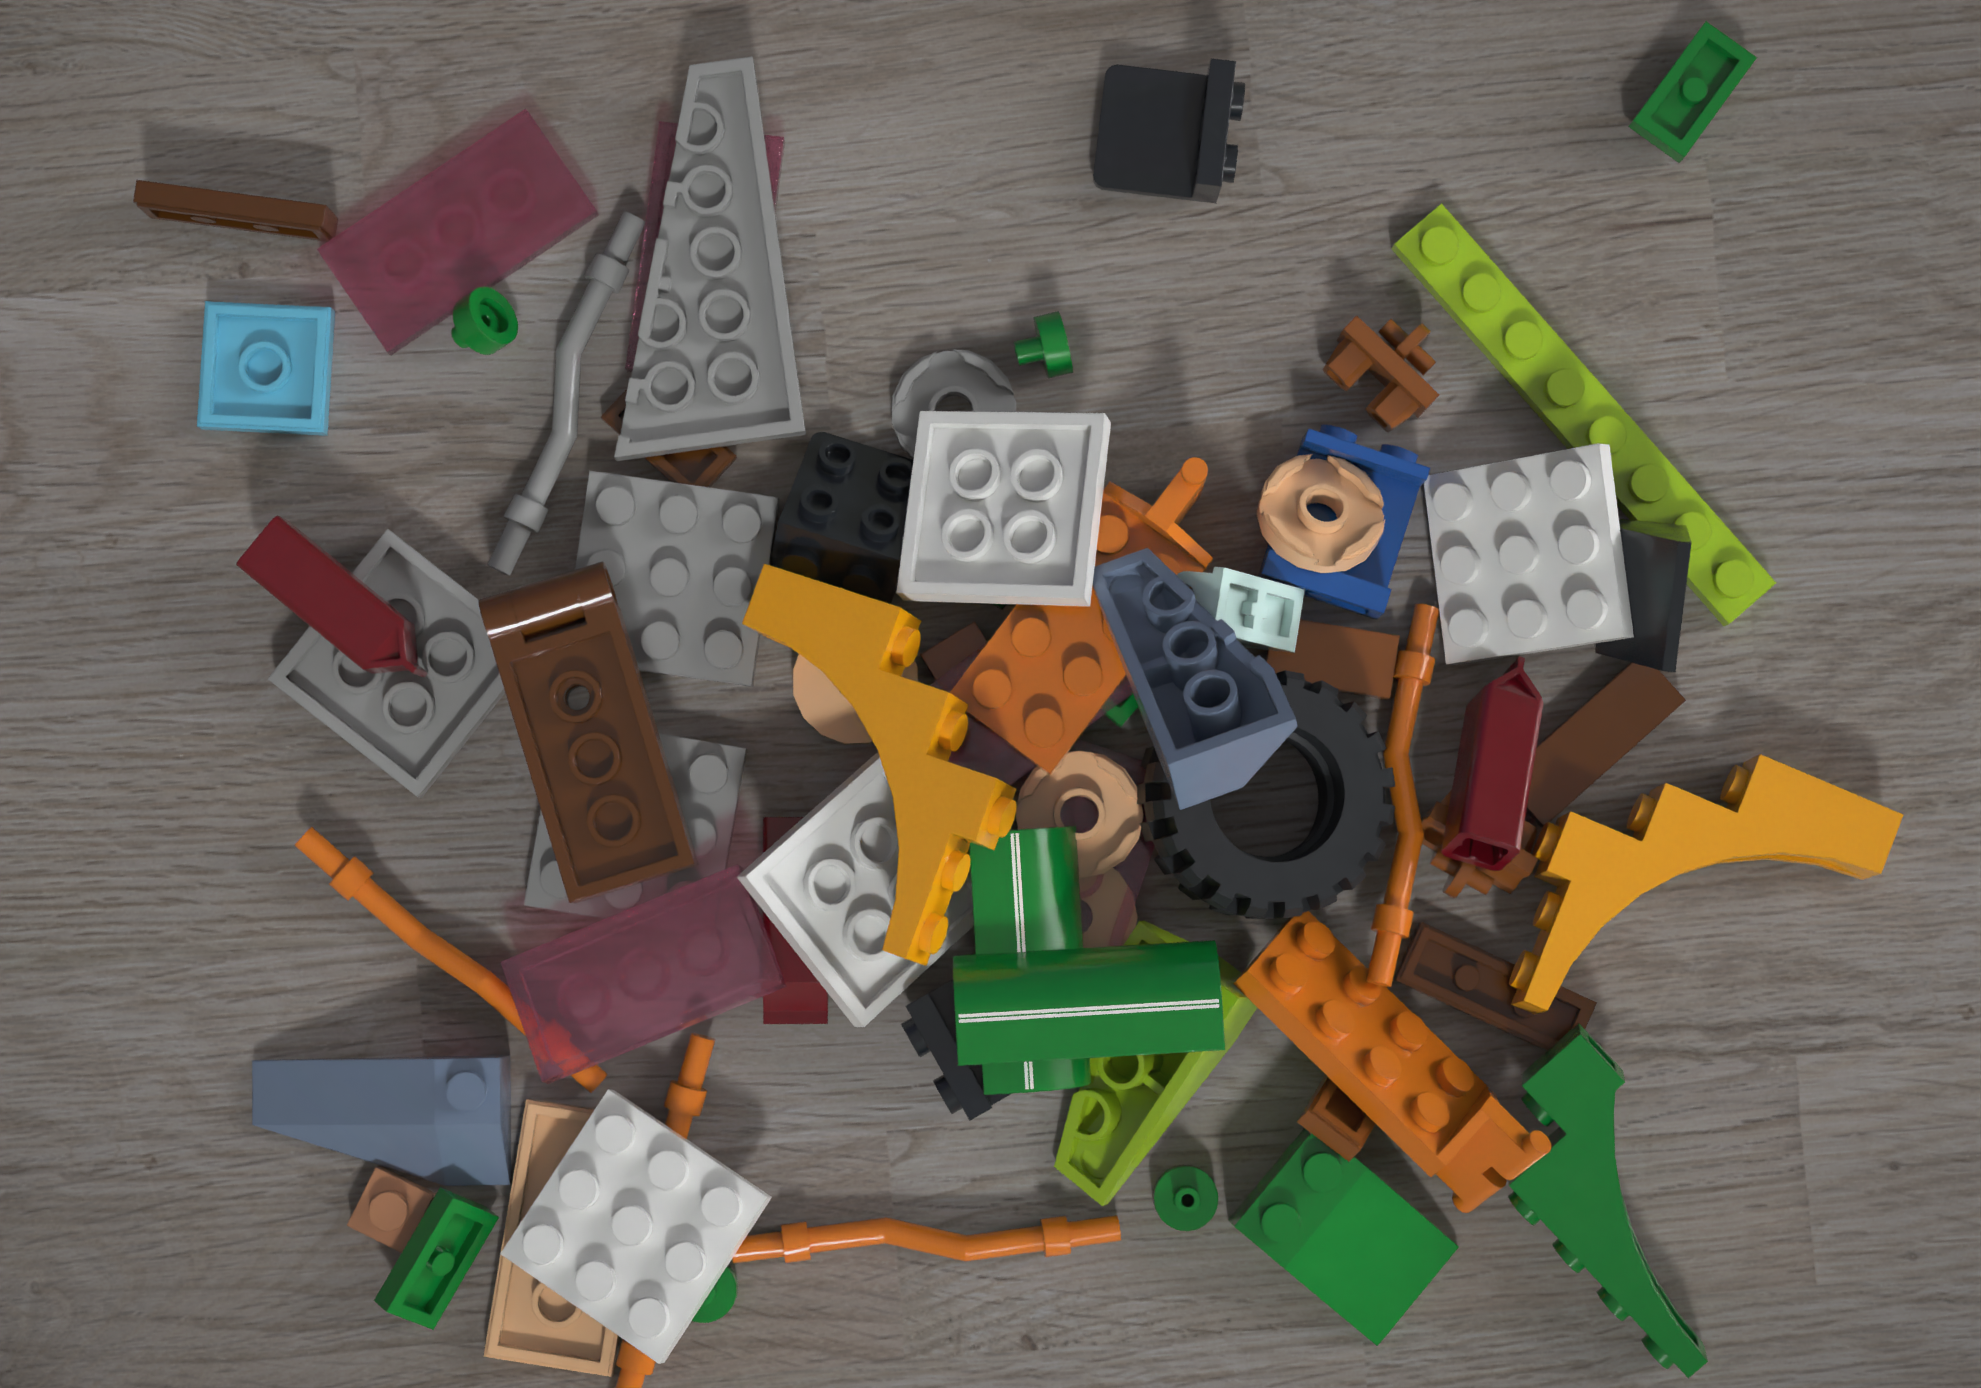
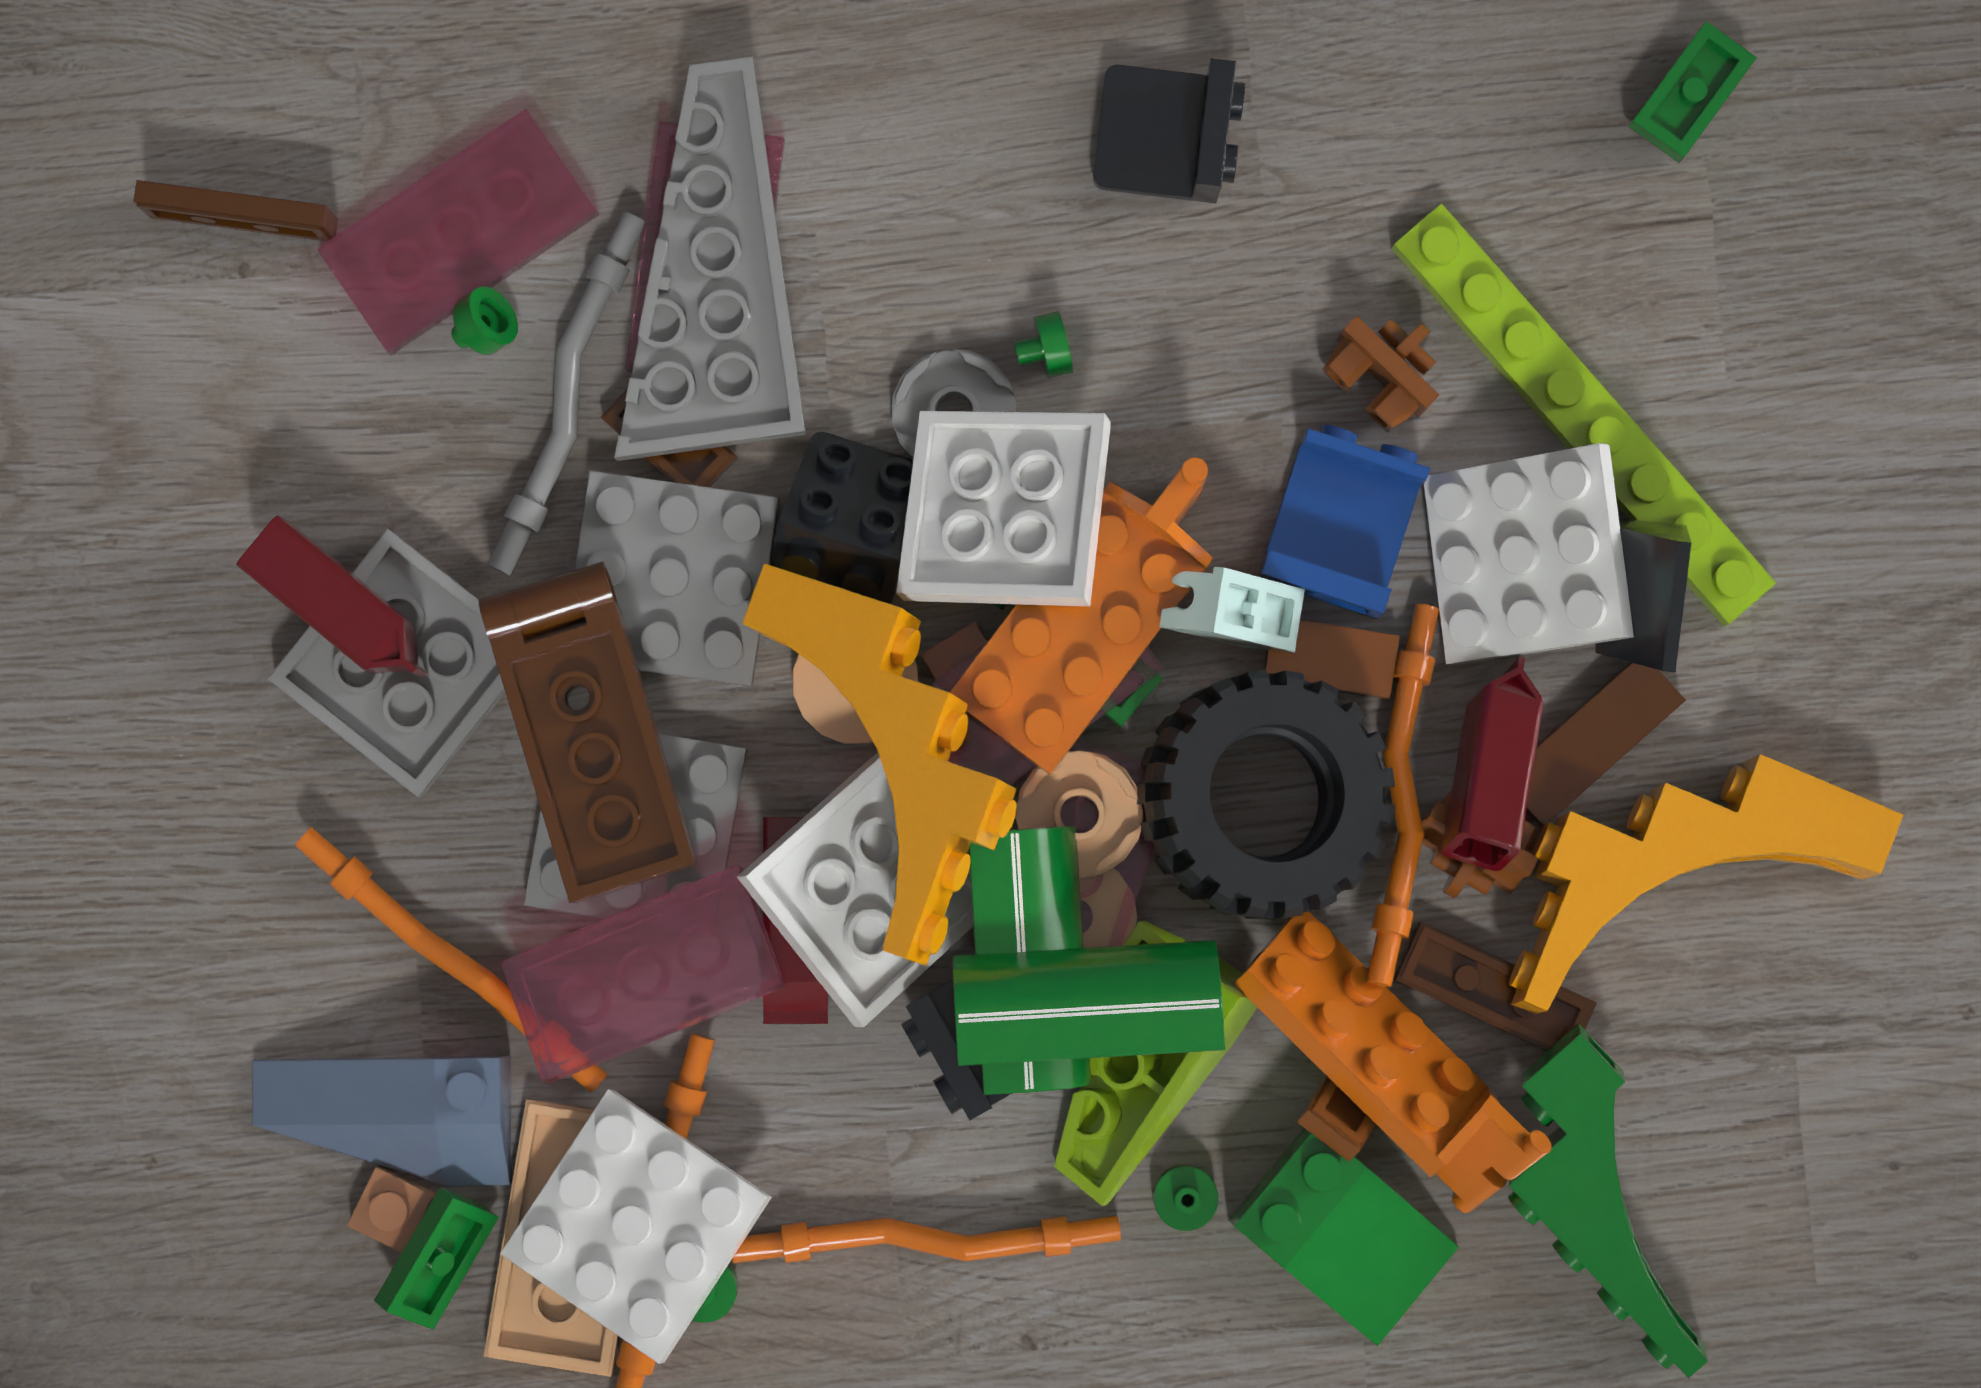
medium azure tile [197,301,335,436] -> none
sand blue wedge [1092,548,1298,810] -> none
light nougat tile [1256,454,1385,573] -> none

